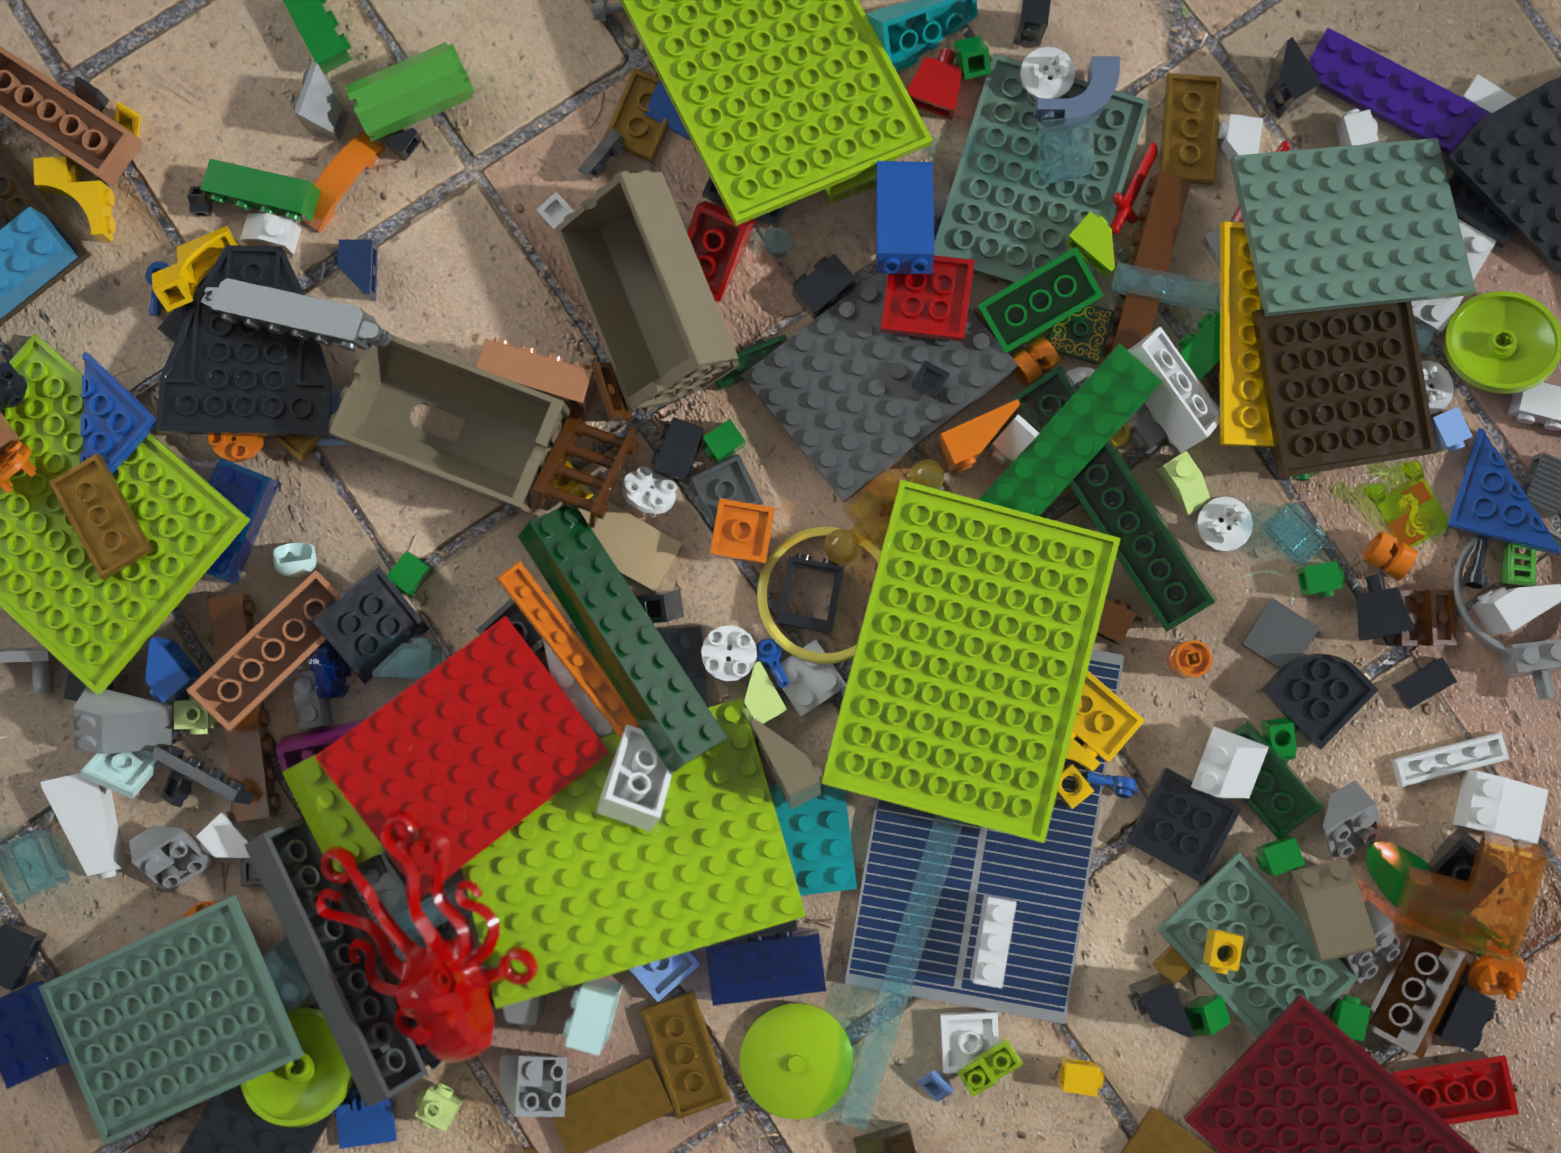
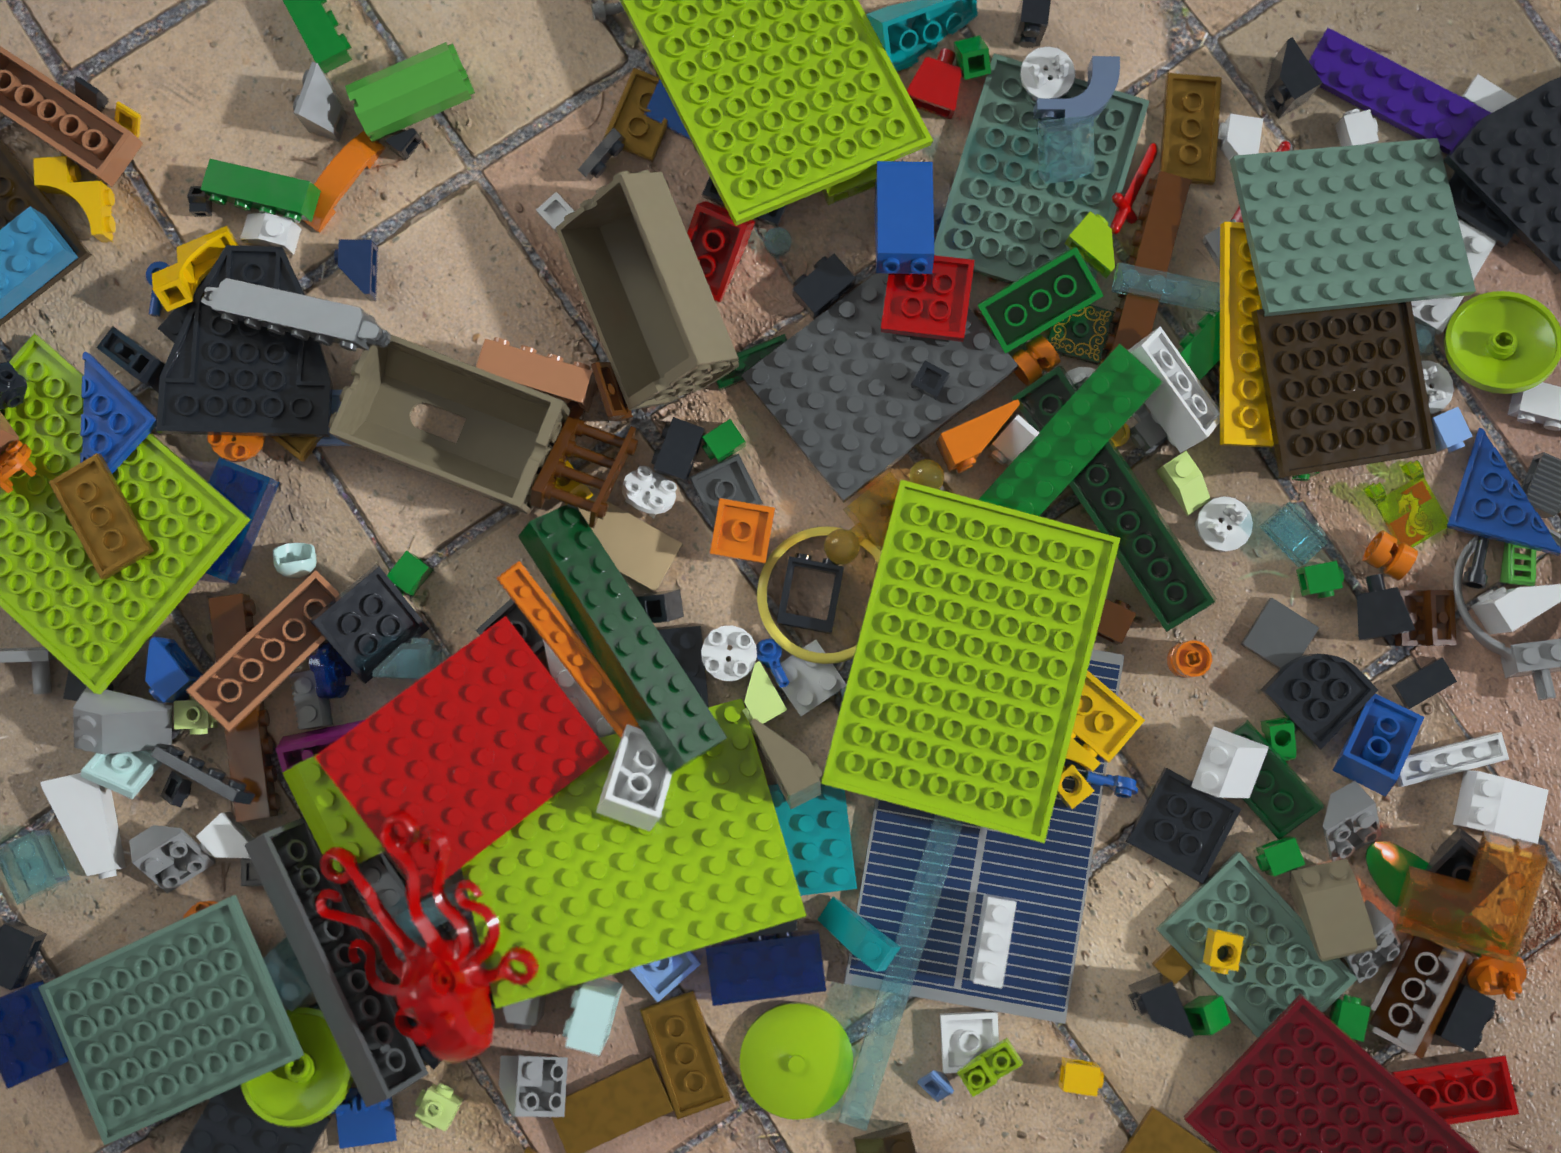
none -> black slope [96,326,166,393]
none -> teal slope [817,896,901,972]
none -> blue slope [1332,694,1424,797]

